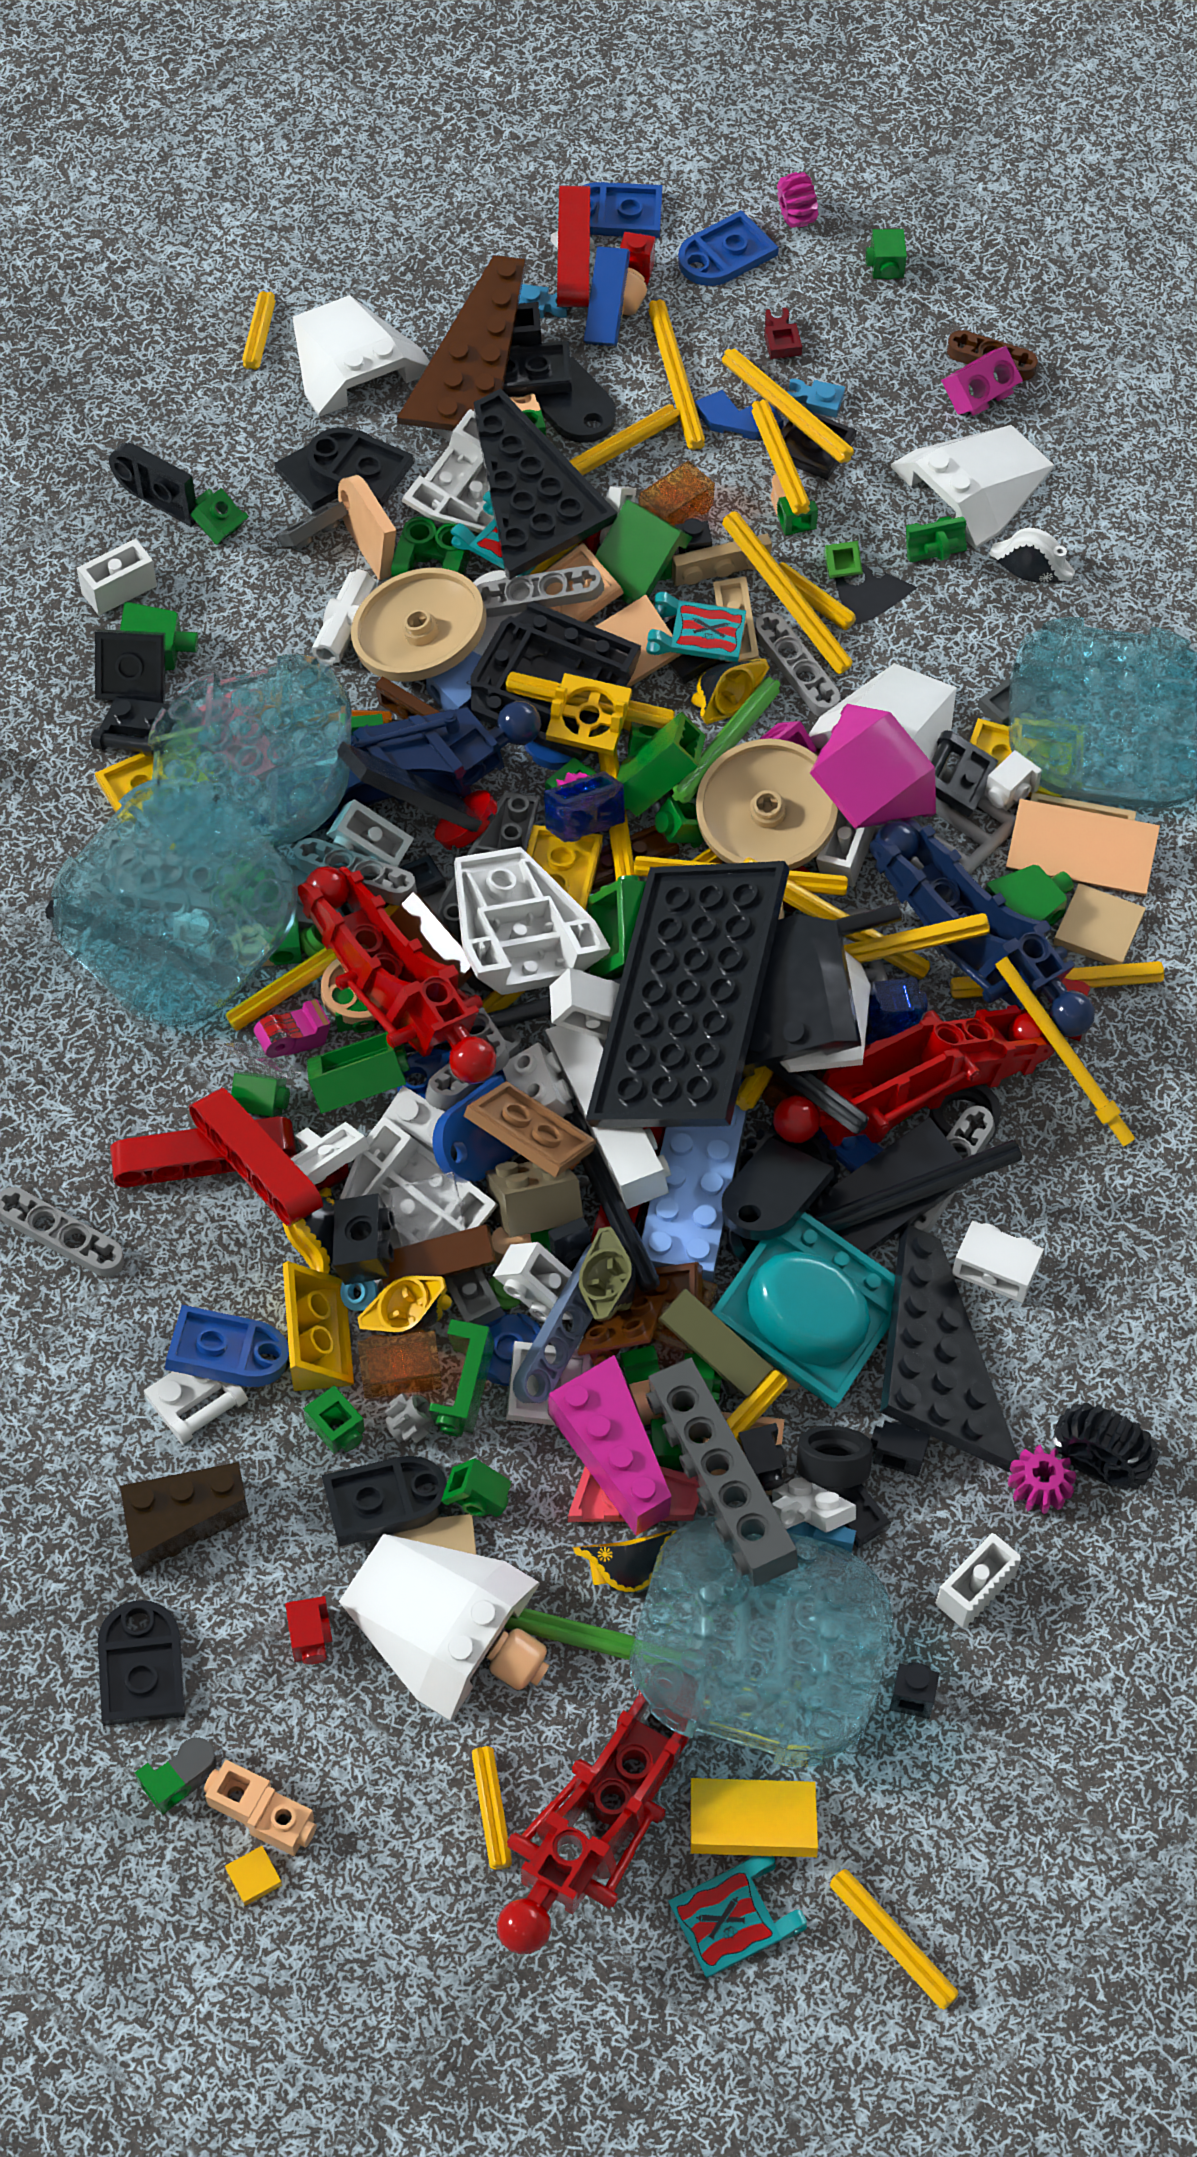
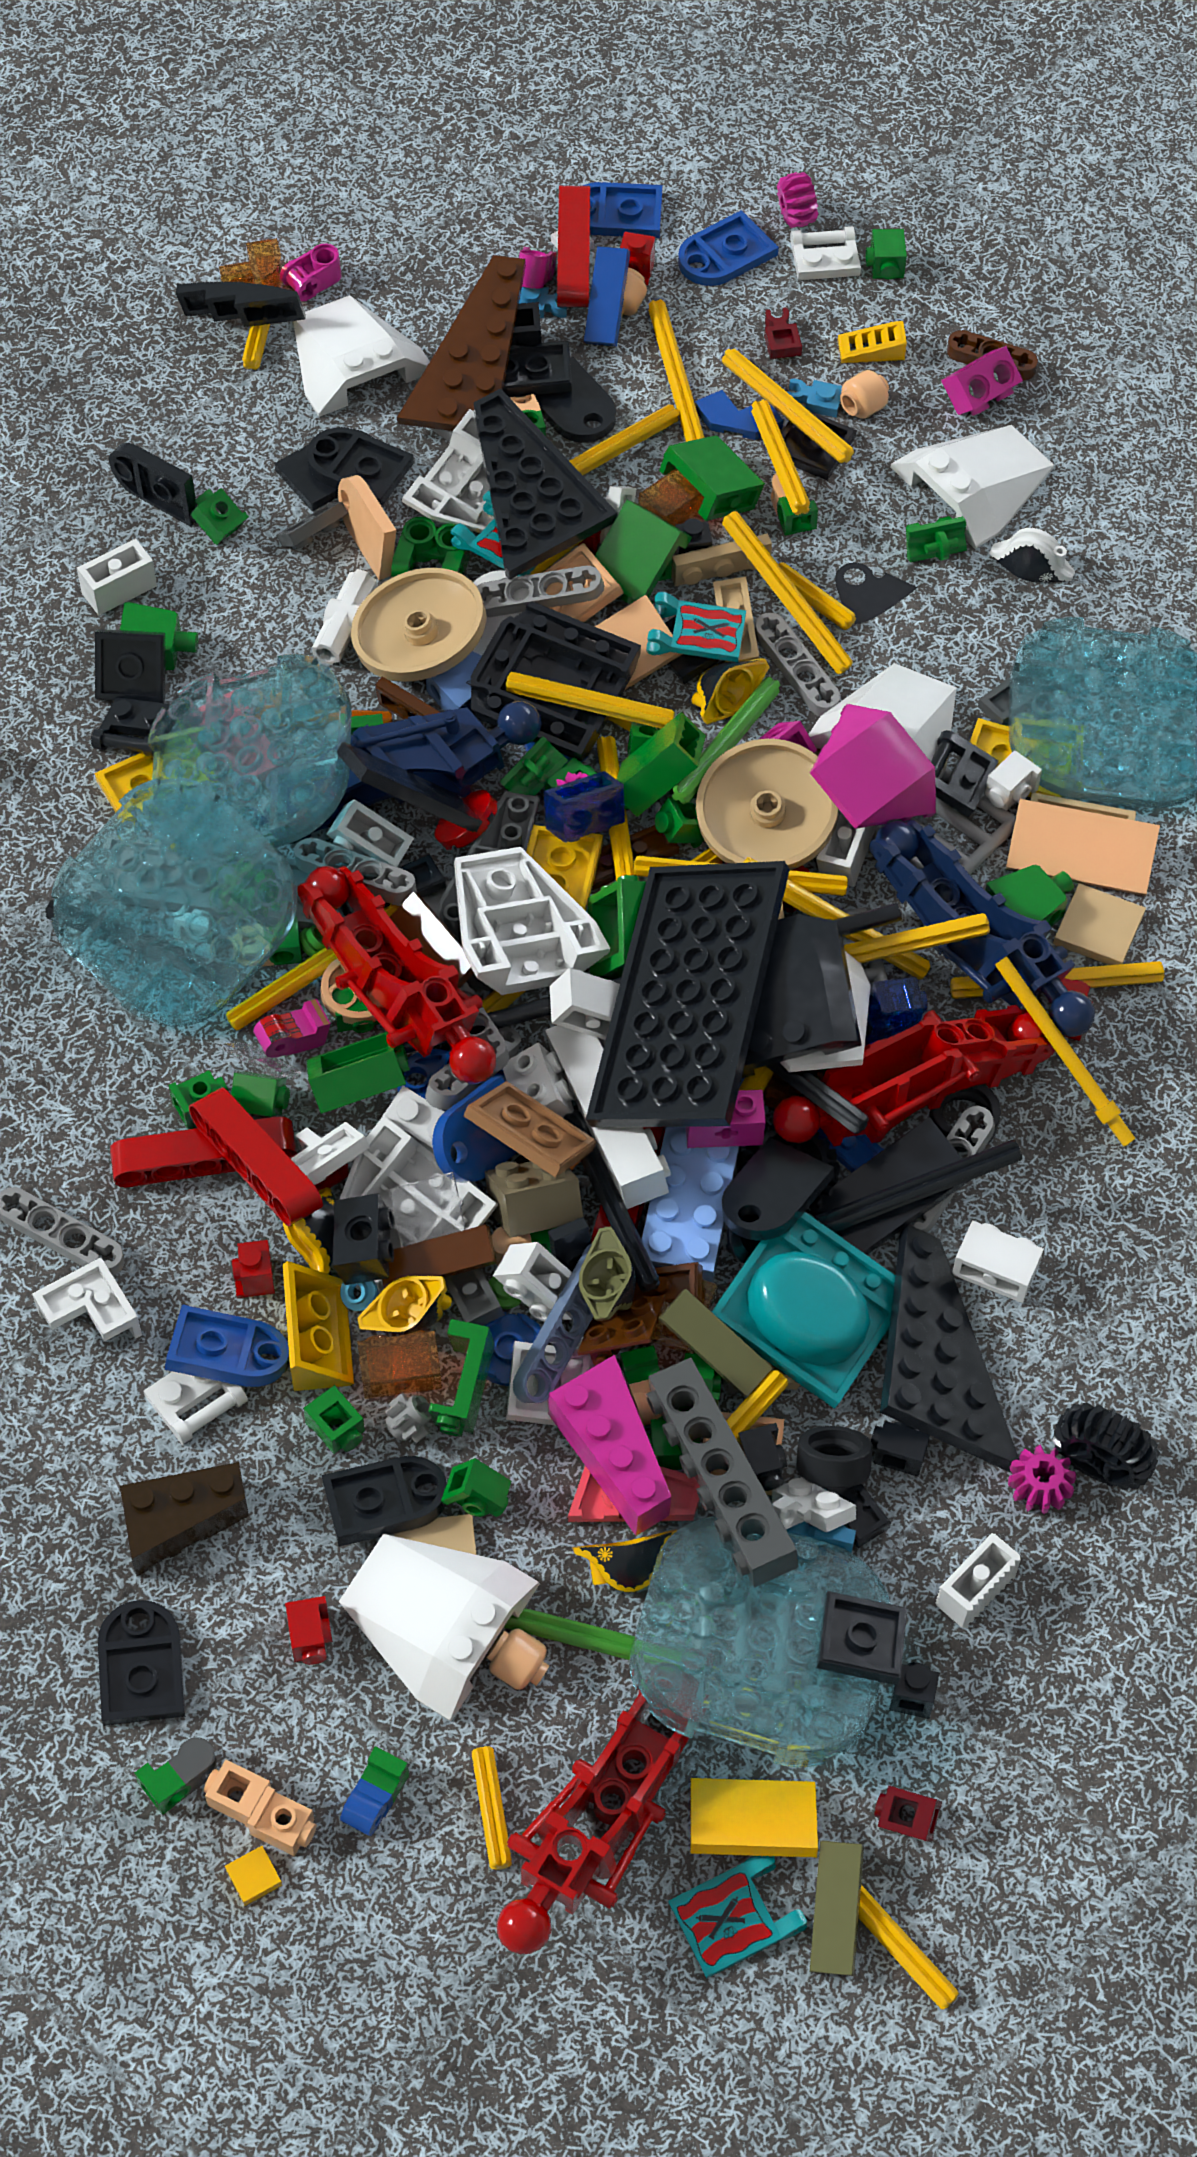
yellow piece [546,673,632,756] -> none
bright green slope [823,541,863,579] -> none
none -> white panel [32,1257,142,1341]
none -> green brick [168,1070,230,1130]
none -> black slope [176,282,306,327]
none -> clear orange brick [219,238,282,288]
none -> red brick [232,1240,275,1298]
none -> dark pink piece [280,243,342,302]
none -> leg [340,1746,409,1837]
none -> green hips [499,736,568,796]
none -> dark pink piece [519,247,557,289]
none -> green panel [659,435,765,521]
none -> dark pink brick [686,1090,766,1148]
none -> white plate [790,226,861,281]
none -> olive tile [810,1841,864,1976]
none -> black tile [816,1591,907,1685]
none -> yellow slope [838,321,907,363]
none -> light nougat head [840,370,889,419]
none -> dark red brick [874,1785,942,1843]

